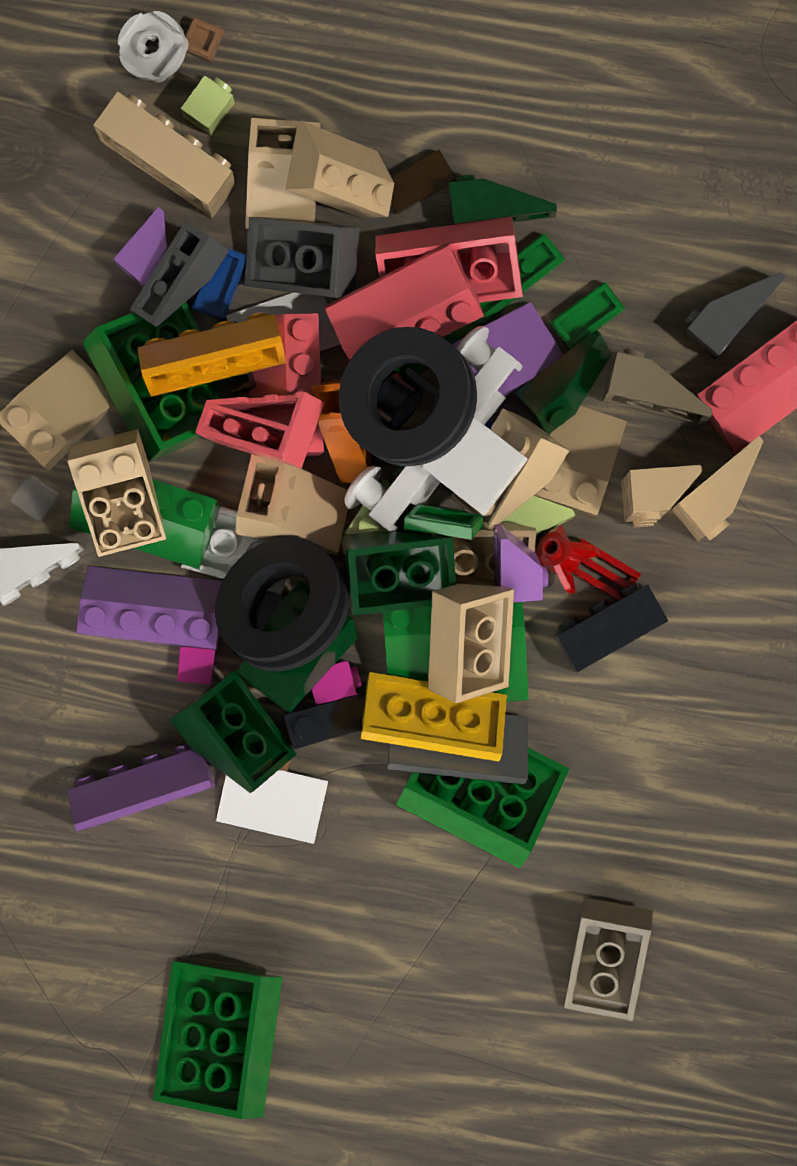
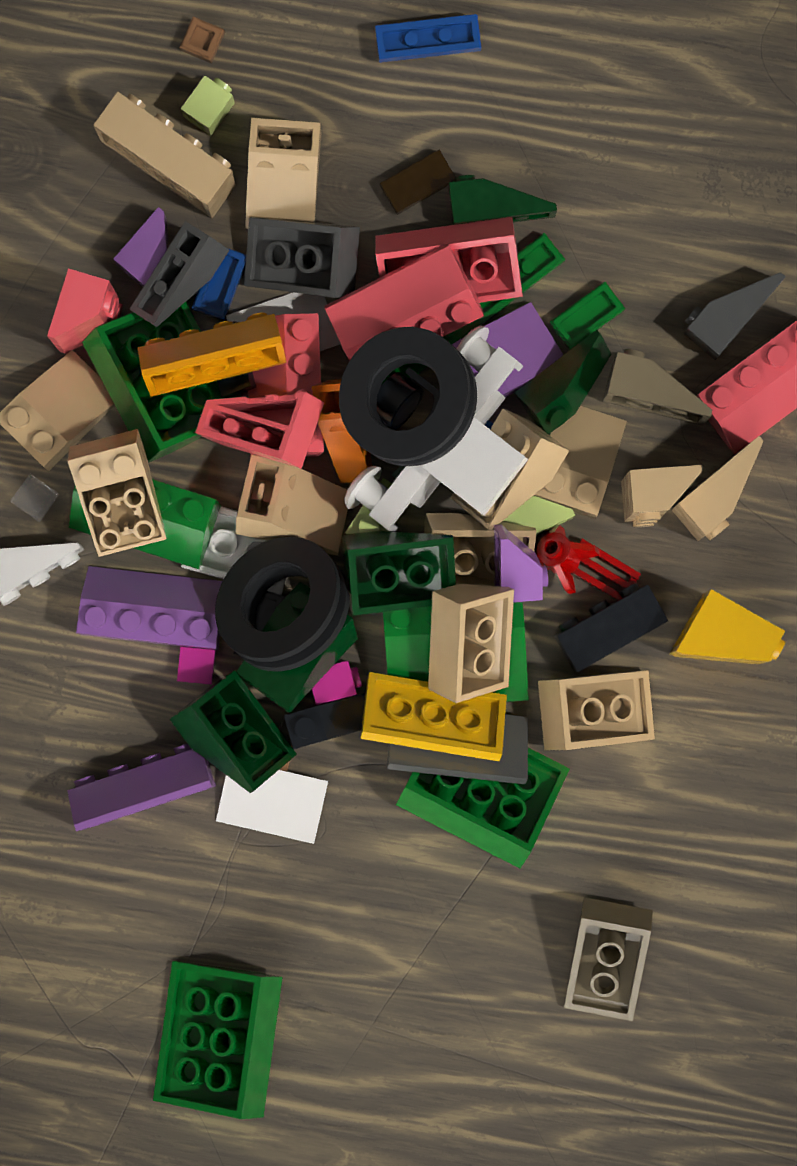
white plate [118,11,189,83] -> none
tan slope [285,121,395,218] -> none
green tile [404,504,483,540] -> none
none -> coral slope [47,268,123,354]
none -> blue plate [375,14,481,63]
none -> tan slope [538,670,655,750]
none -> yellow slope [670,589,786,664]

